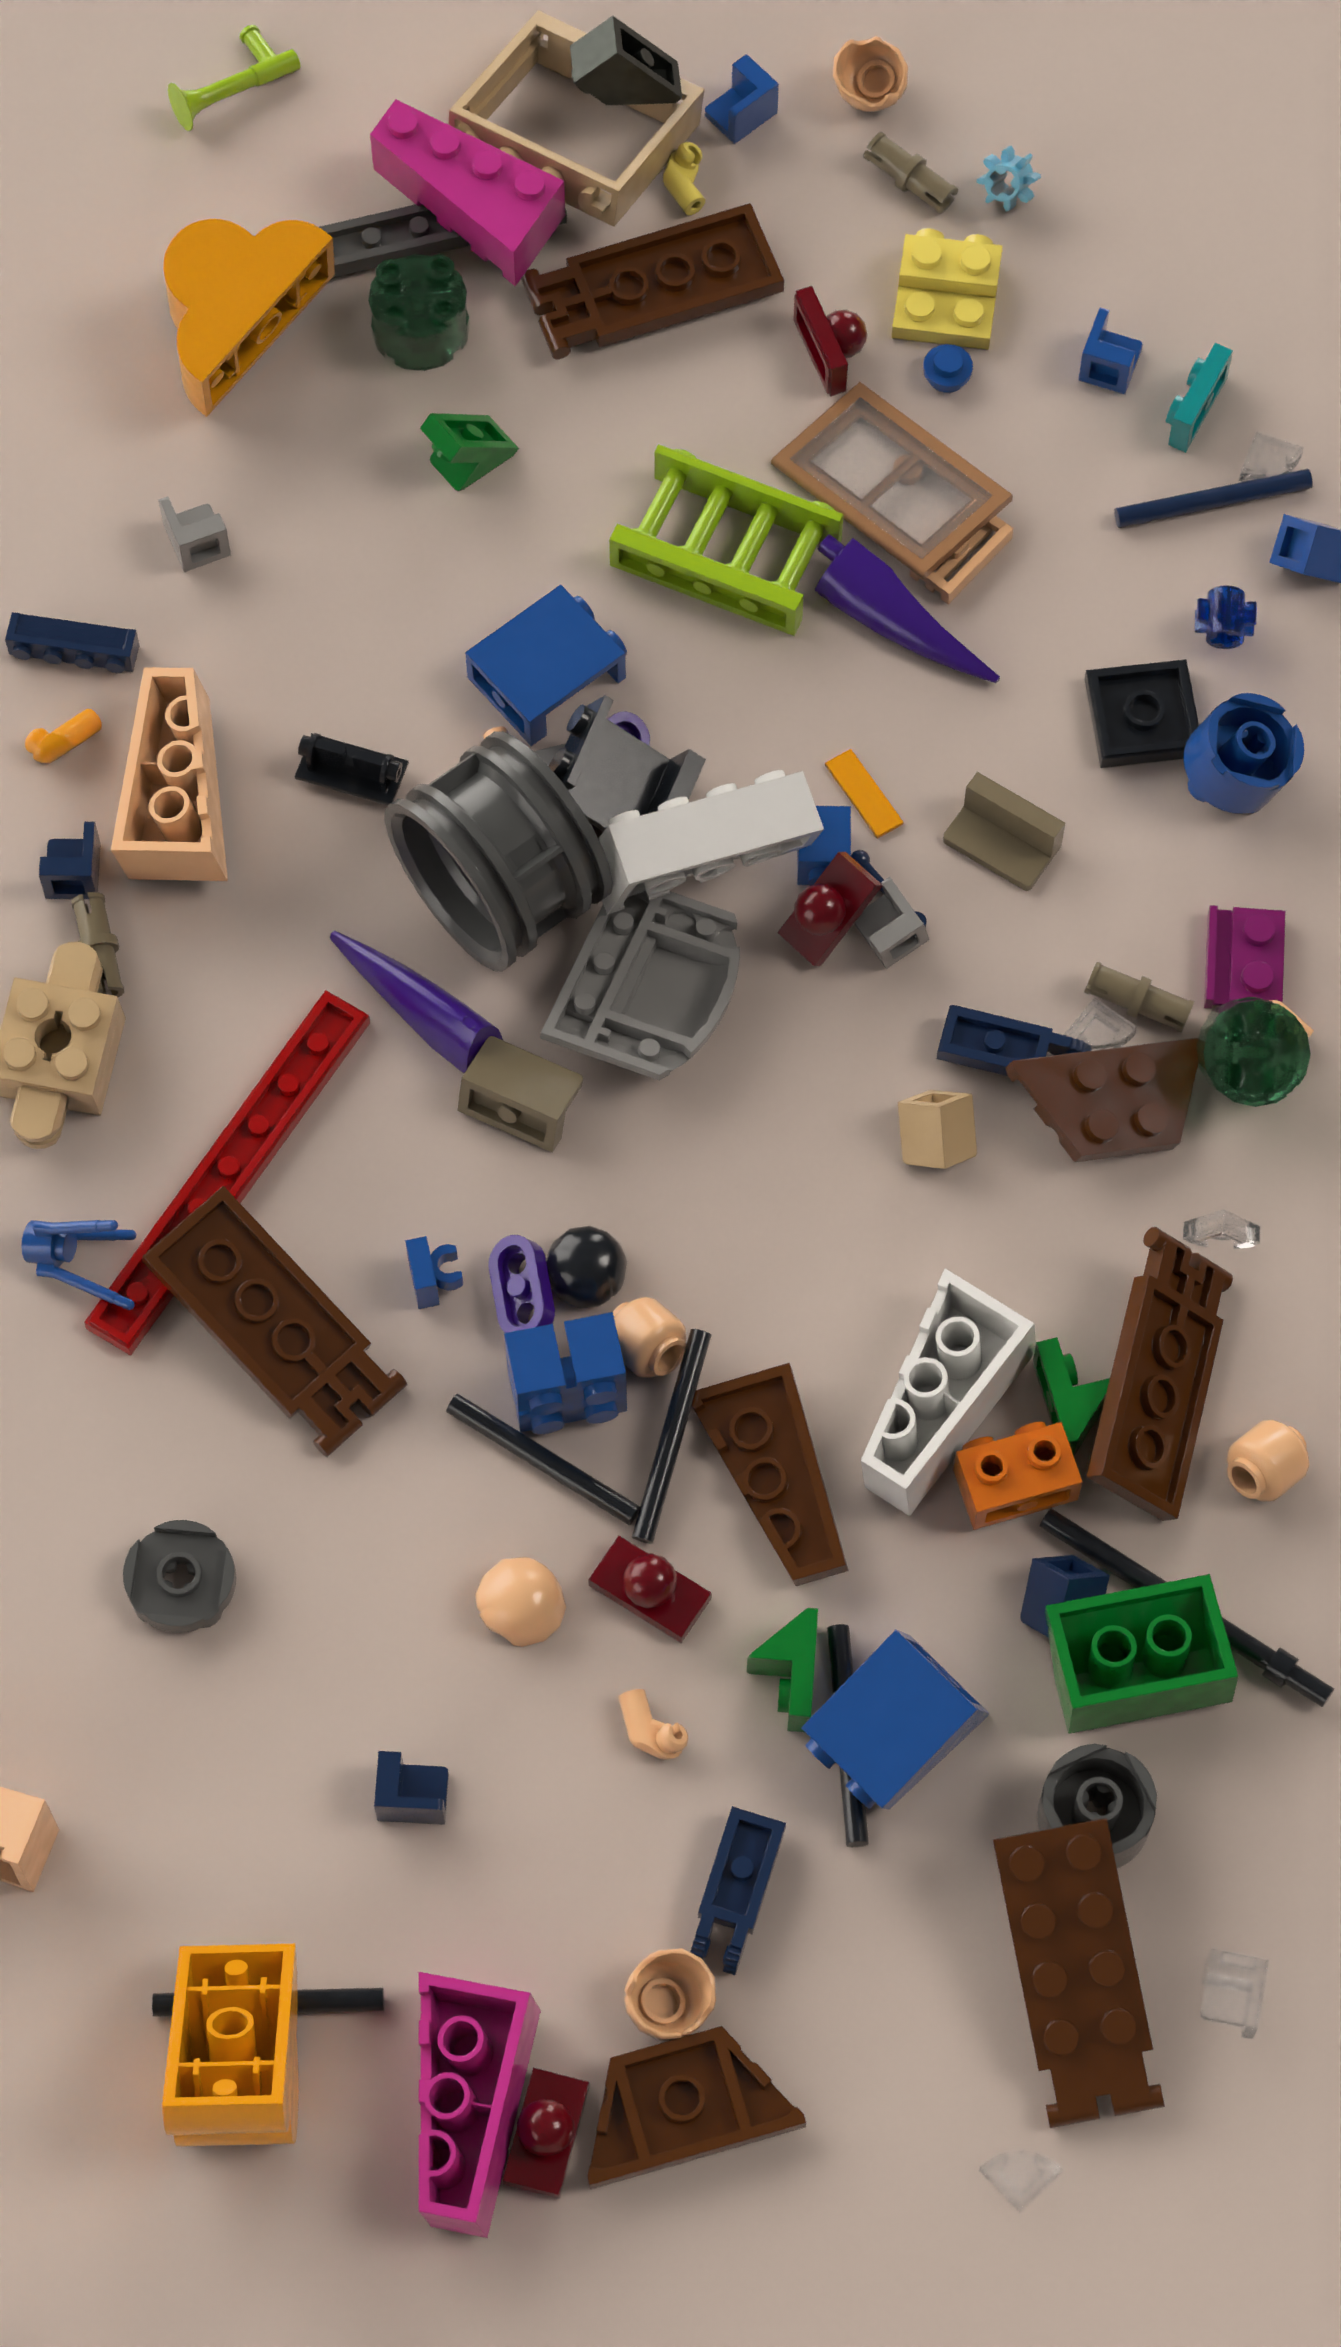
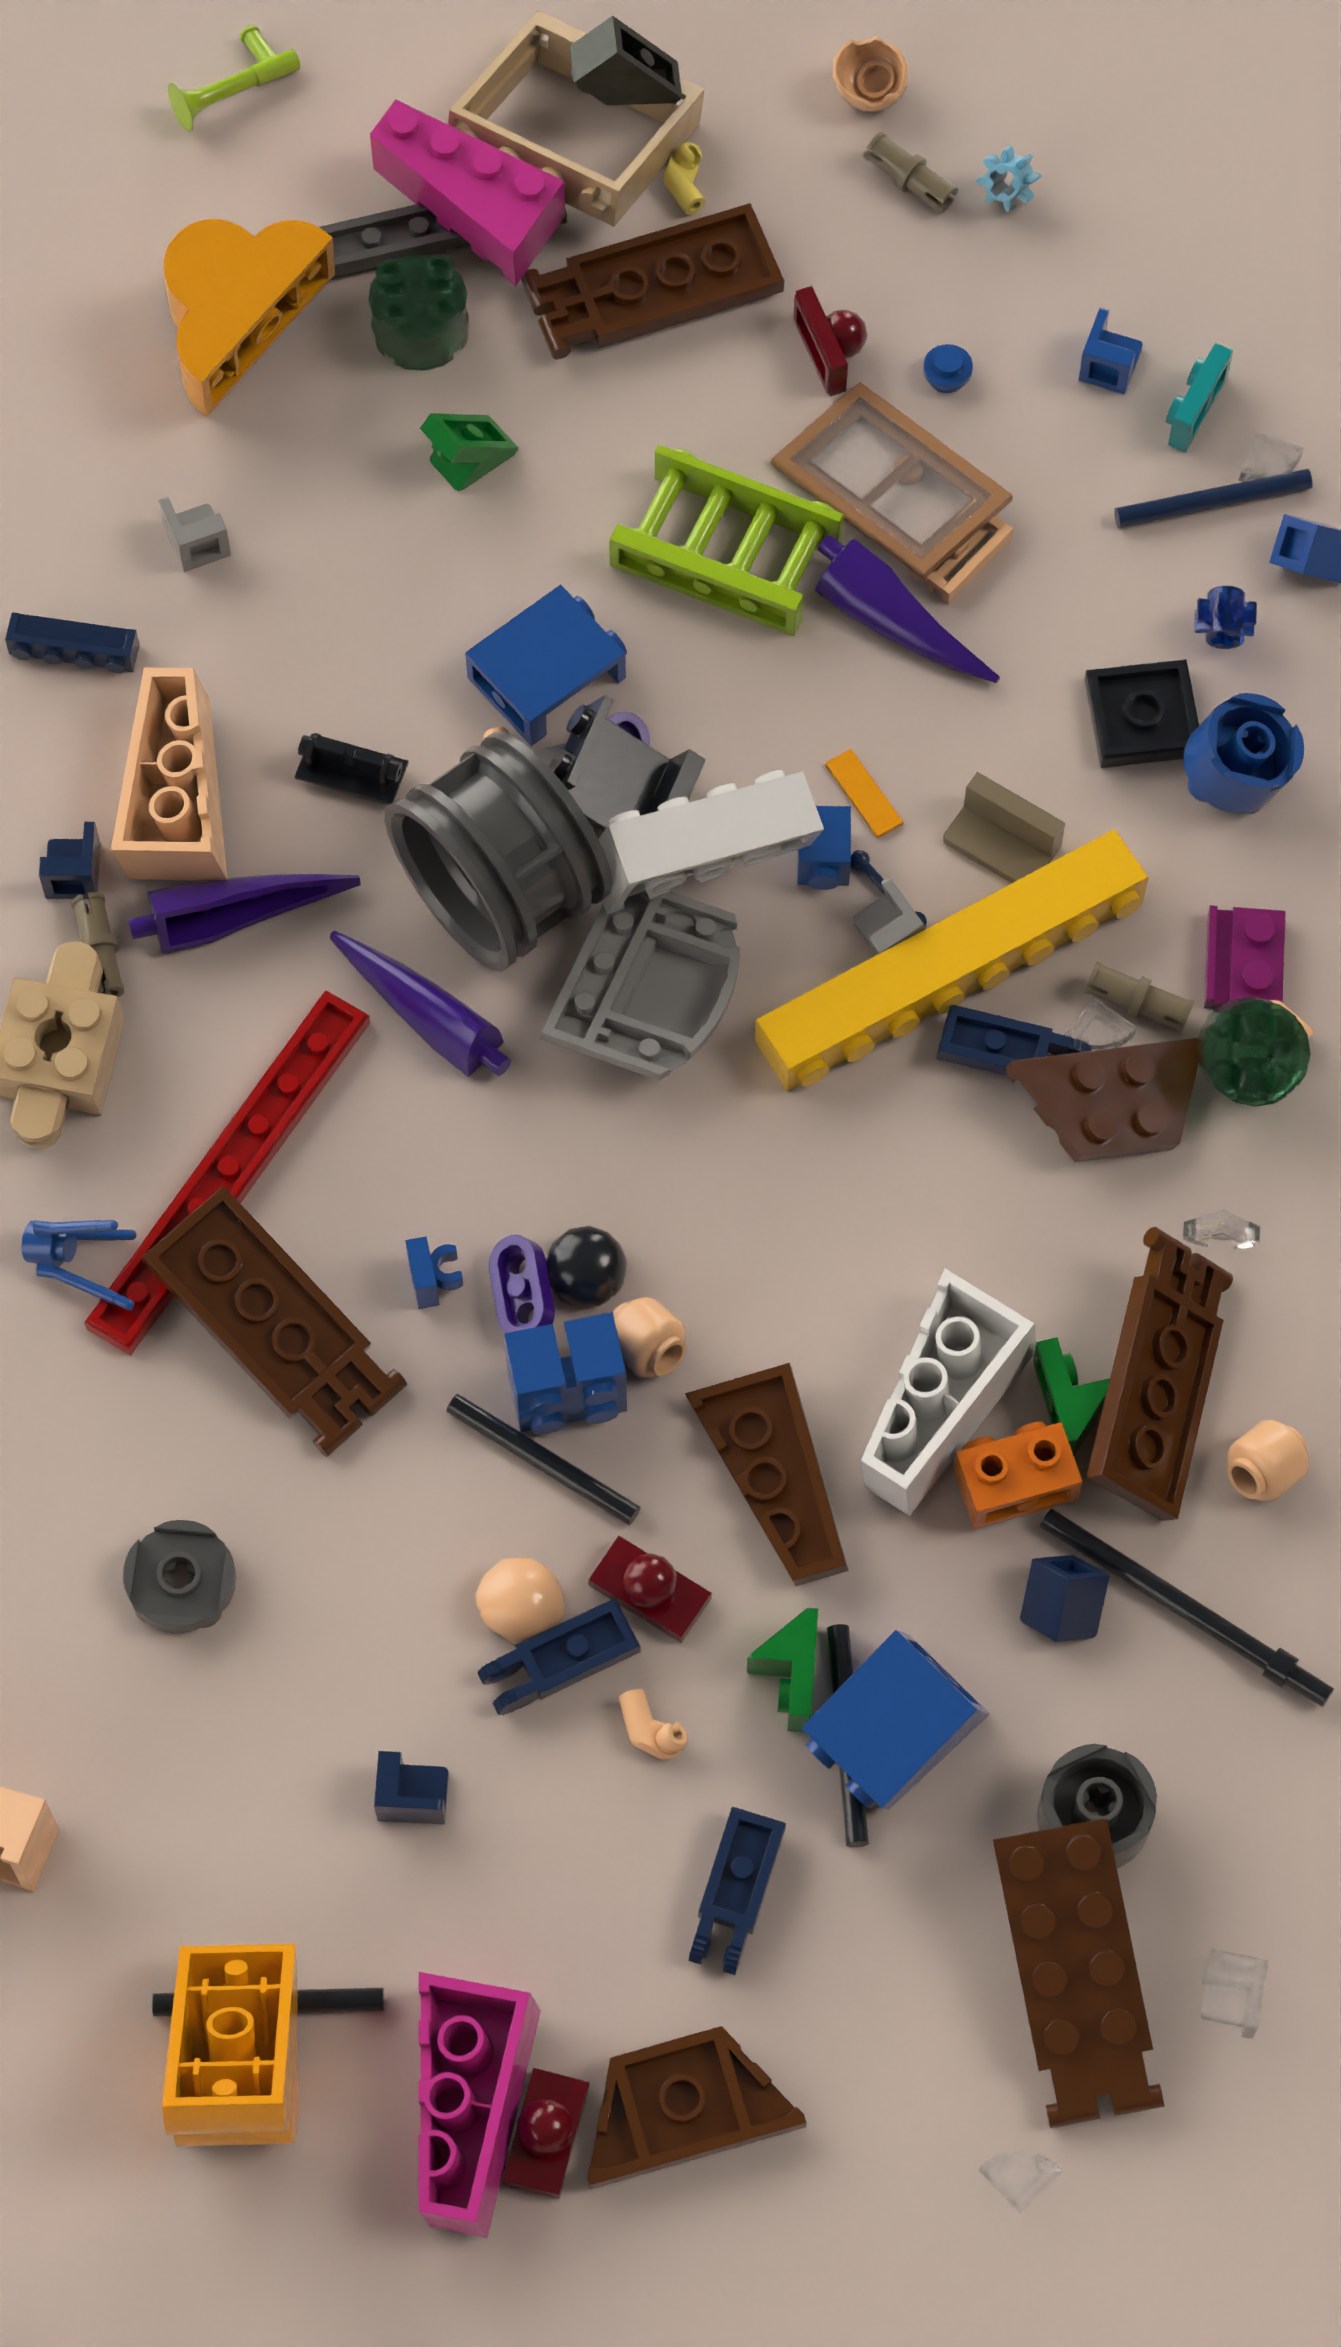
light orange arm [25,708,102,763] -> none
dark tan panel [457,1036,583,1153] -> none
light nougat hair [624,1949,716,2041] -> none
black bar [632,1329,712,1544] -> none
blue panel [705,54,779,144] -> none
dark red tile [777,852,883,966] -> none
light yellow plate [891,228,1003,350] -> none
tan panel [898,1090,977,1169] -> none
green slope [1045,1574,1239,1734] -> none
none -> dark purple piece [128,874,361,953]
none -> dark blue hinge [477,1598,641,1715]
none -> yellow brick [755,829,1148,1091]

